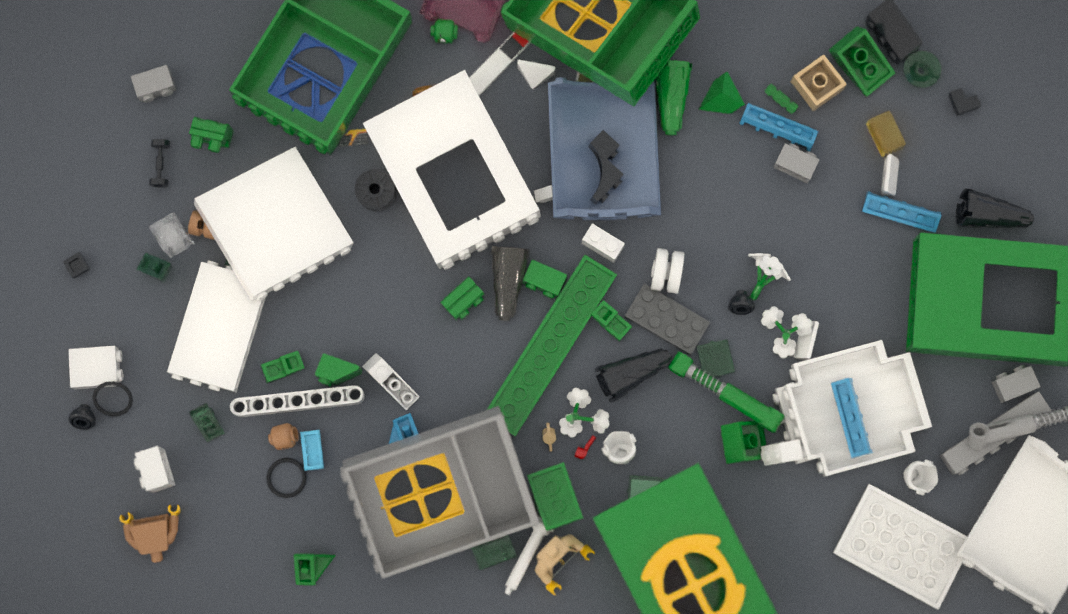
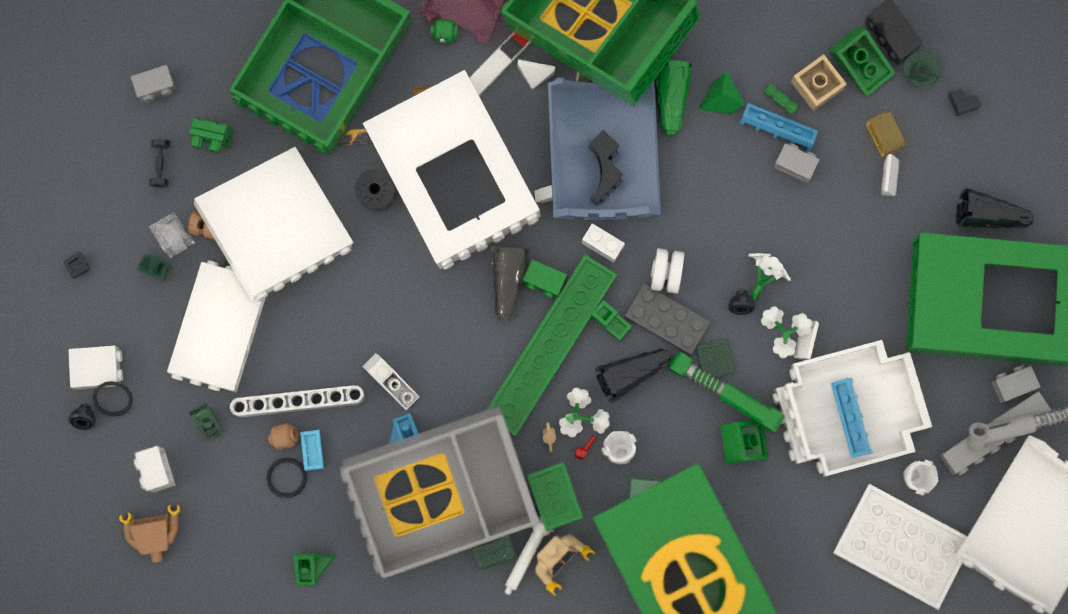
green slope [261,351,305,384] -> none
green slope [315,353,363,387] -> none
green brick [440,277,485,321] -> none
white brick [761,439,803,466] -> none
dark azure hinge [862,191,942,233] -> none

